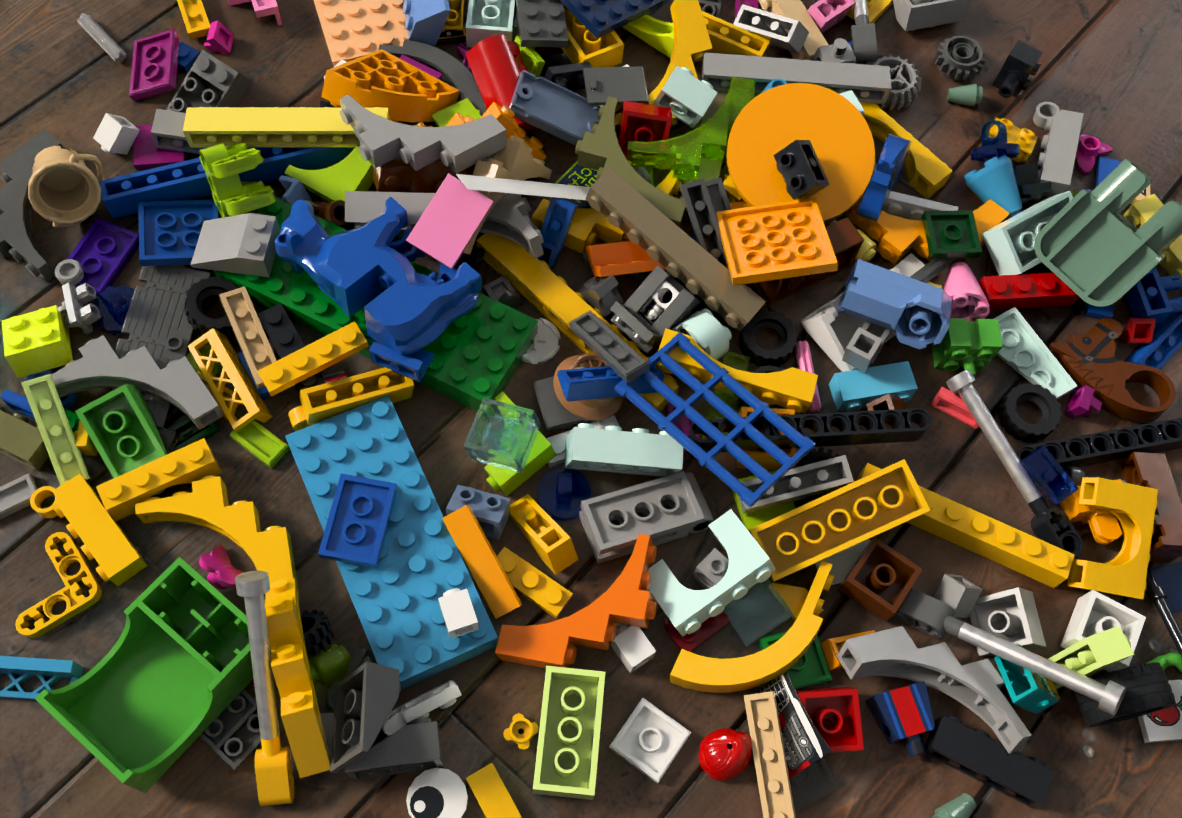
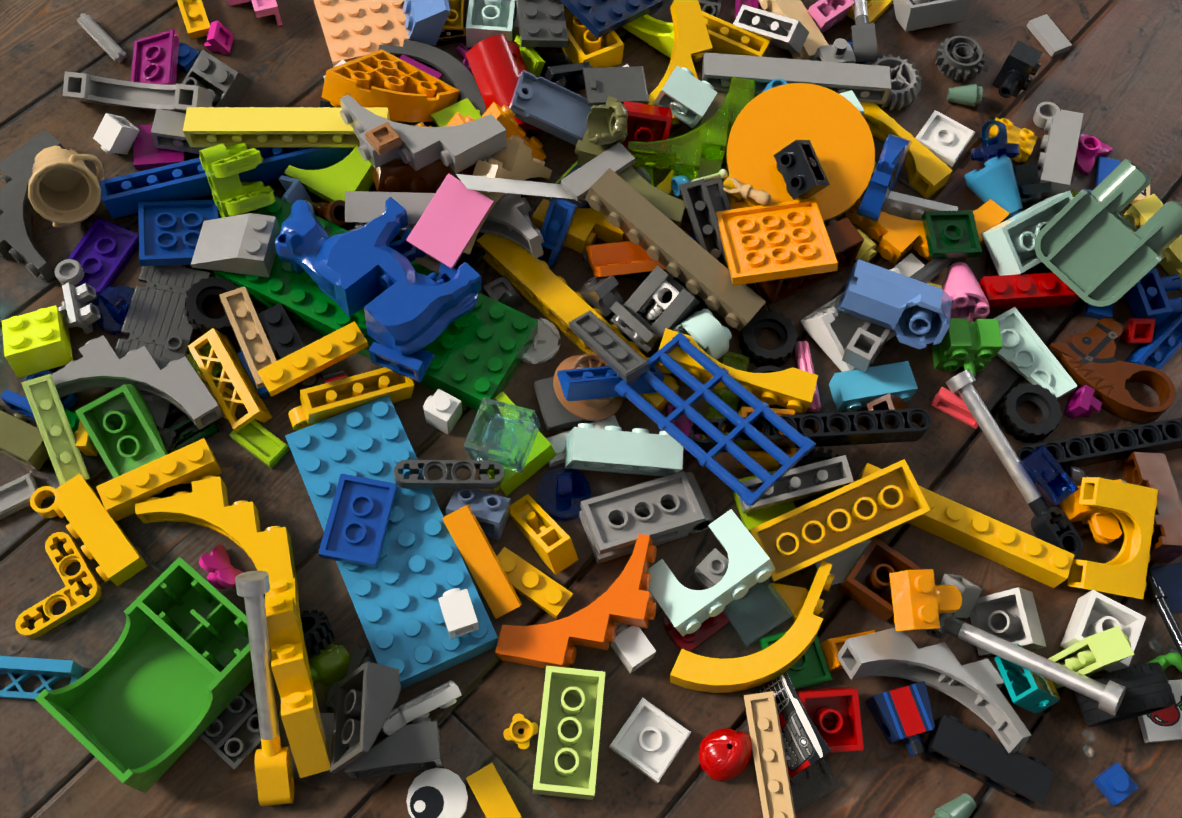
none -> light grey arch [62,71,213,113]
none -> medium nougat tile [365,122,402,155]
none -> dark grey beam [394,460,504,489]
none -> white brick [423,389,463,435]
none -> light grey tile [561,142,635,201]
none -> olive hair [586,101,628,146]
none -> hinge [671,169,728,197]
none -> tan piece [723,177,771,205]
none -> light orange brick [889,569,962,631]
none -> white tile [915,110,975,167]
none -> light grey tile [1027,14,1072,57]
none -> blue plate [1092,762,1138,806]

